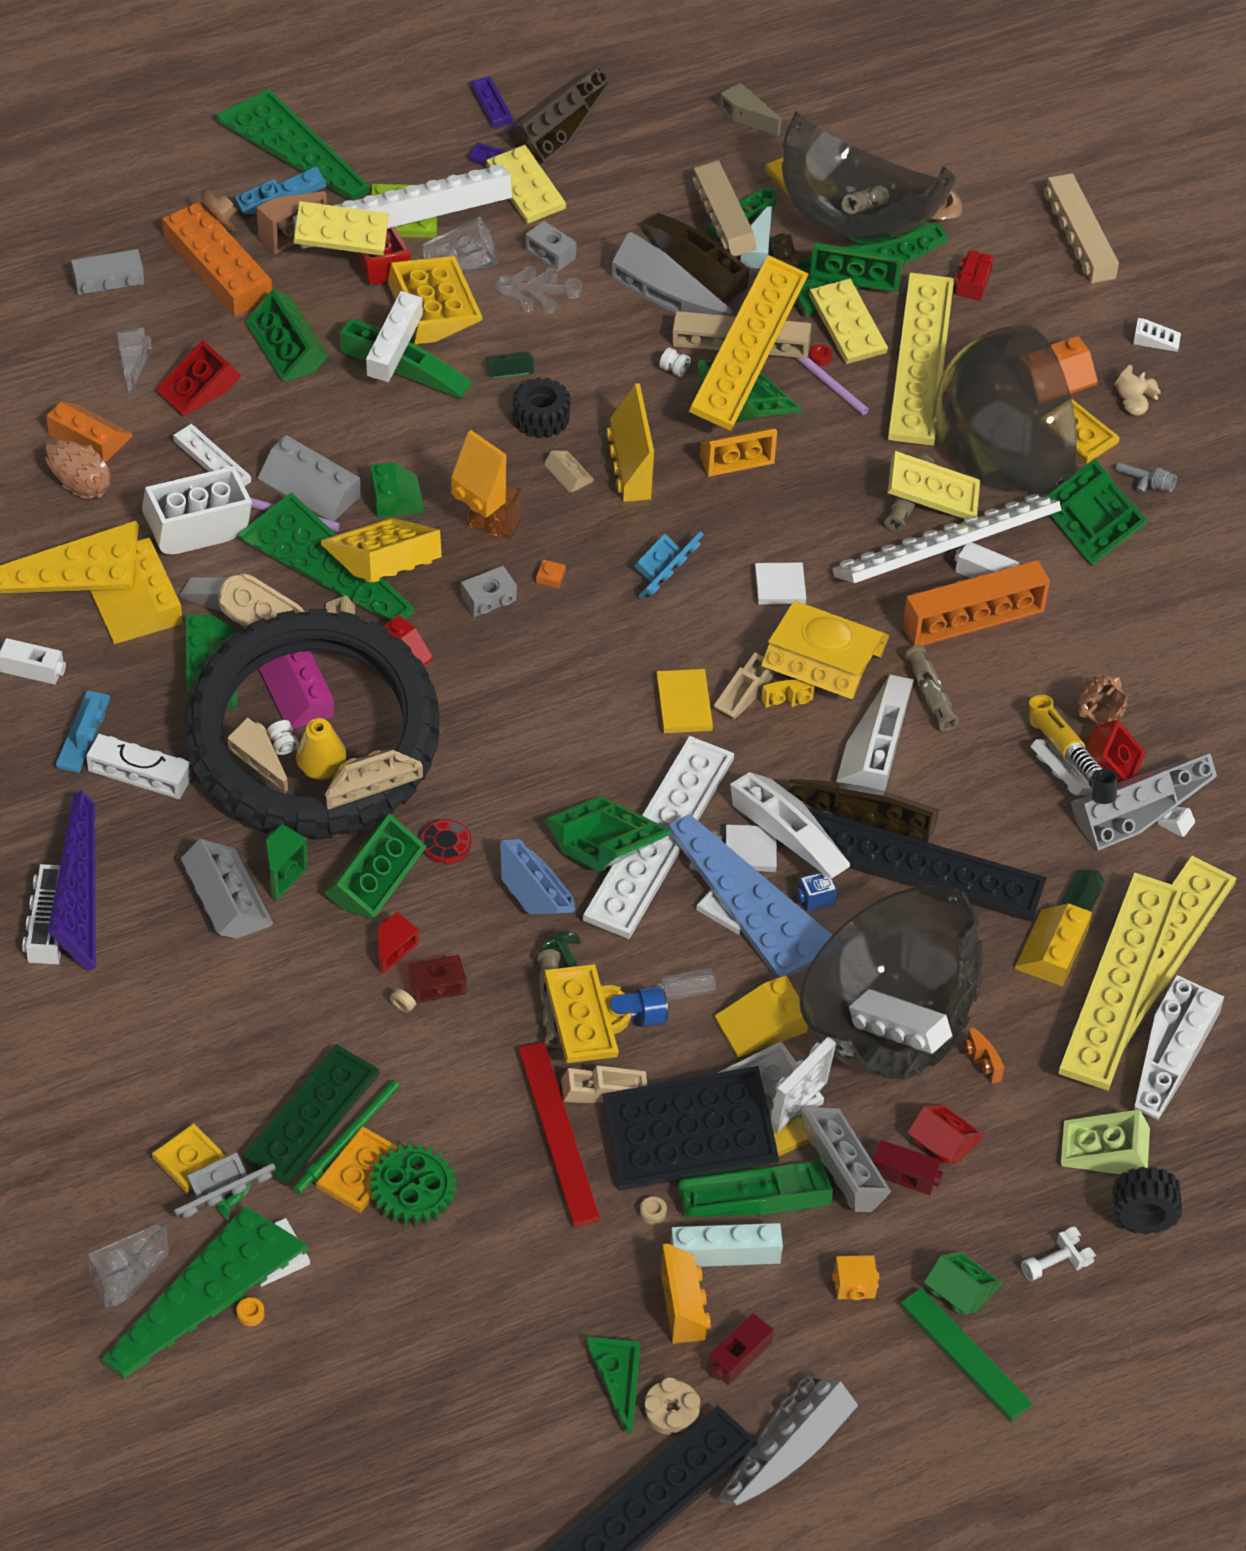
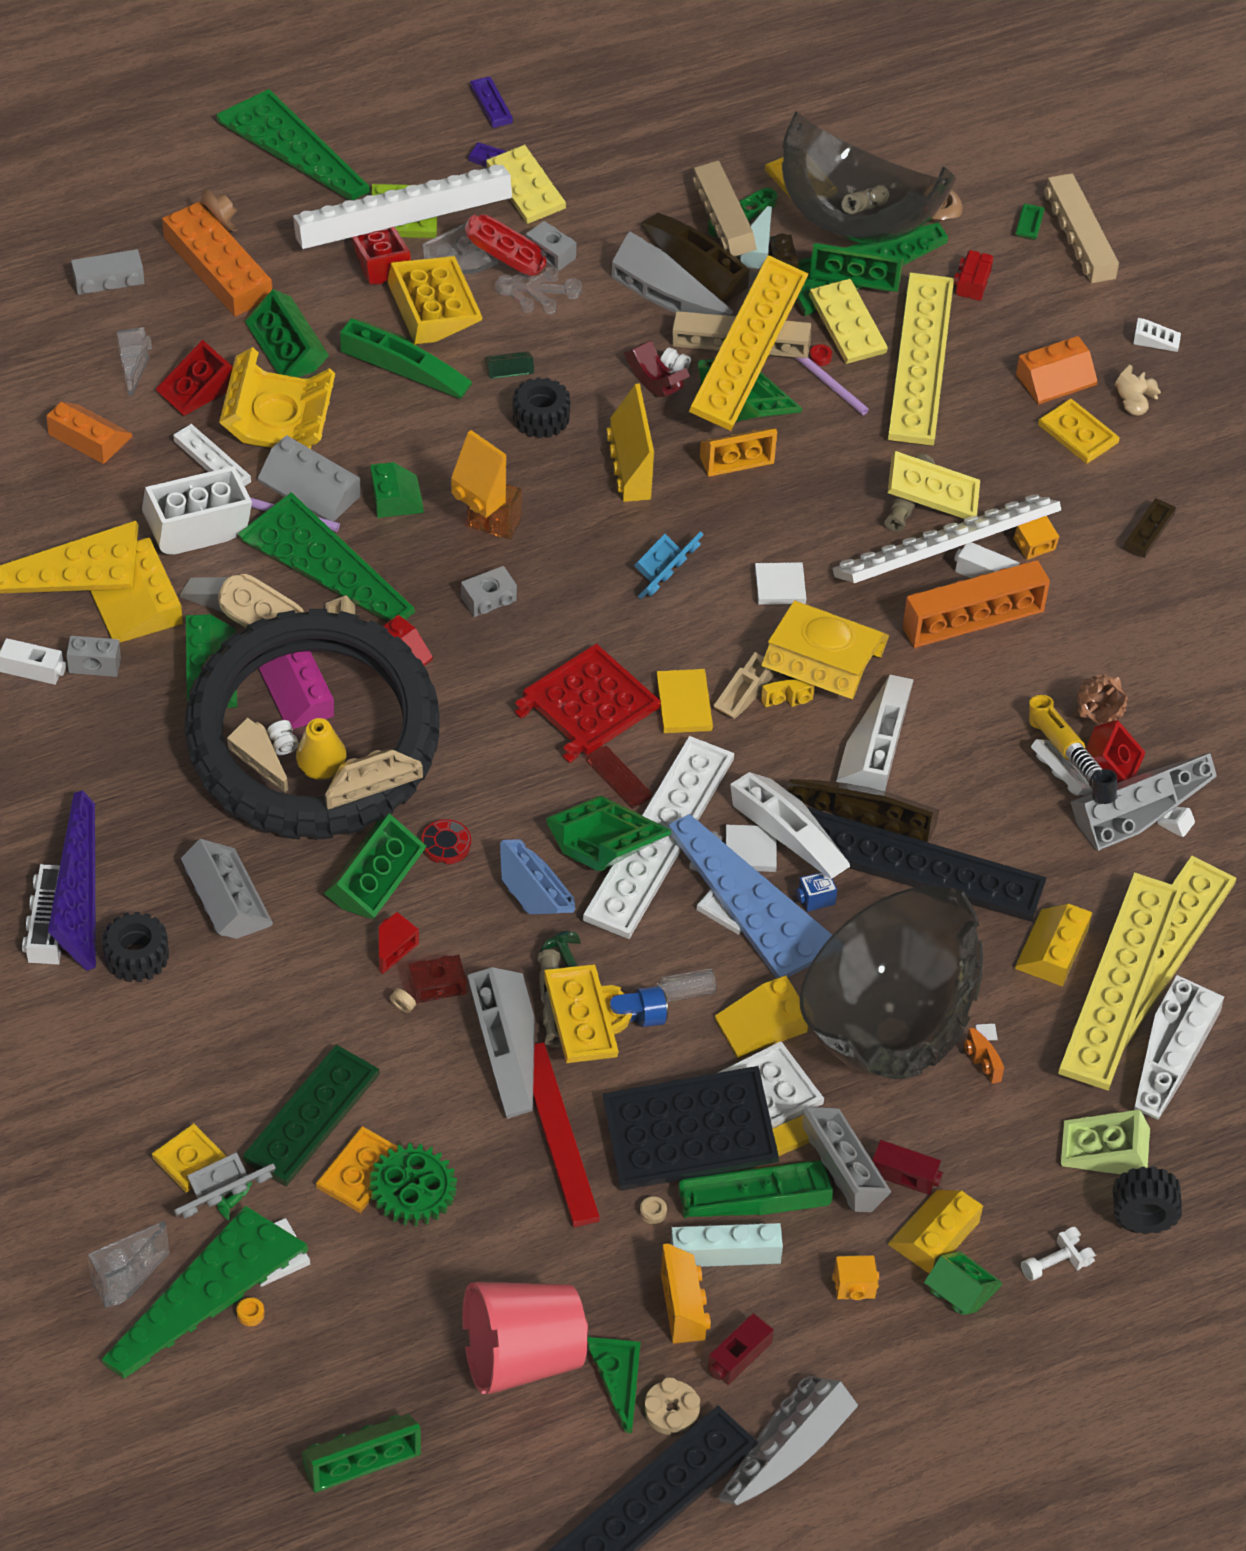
nougat head [45,440,111,499] -> none
dark azure bracket [56,691,110,773] -> none
white brick [86,734,192,799] -> none
dark azure slope [235,166,327,215] -> none
nougat slope [257,191,327,255] -> none
green slope [266,824,308,901] -> none
green bar [293,1080,400,1195] -> none
light yellow plate [294,201,389,256] -> none
yellow slope [321,518,442,582] -> none
white brick [366,291,423,382] -> none
dark brown wedge [506,64,611,163] -> none
orange plate [536,560,566,588] -> none
tan slope [544,451,594,492] -> none
tan slope [561,1065,647,1103] -> none
dark tan slope [719,83,781,136] -> none
white plate [770,1037,836,1134] -> none
white brick [849,989,952,1054] -> none
green tile [900,1288,1032,1422] -> none
dark tan piece [905,645,959,732] -> none
red slope [907,1104,984,1164] -> none
clear smoke windscreen [932,324,1077,495] -> none
green slope [1046,458,1148,566] -> none
clear green slope [1059,870,1105,912] -> none
light grey piece [1116,462,1177,494] -> none
none -> light grey brick [67,636,121,677]
none -> black tyre [102,912,169,982]
none -> yellow panel [219,347,335,449]
none -> green slope [302,1413,421,1493]
none -> coral cone [462,1282,588,1394]
none -> red tile [465,214,546,275]
none -> light grey wedge [468,967,535,1119]
none -> red plate [514,643,661,763]
none -> clear red tile [586,745,652,809]
none -> dark red arch [623,341,690,397]
none -> yellow slope [888,1190,983,1274]
none -> white sticker [976,1024,997,1040]
none -> light orange head [1013,516,1059,560]
none -> green tile [1015,203,1045,240]
none -> dark brown plate [1124,498,1176,558]

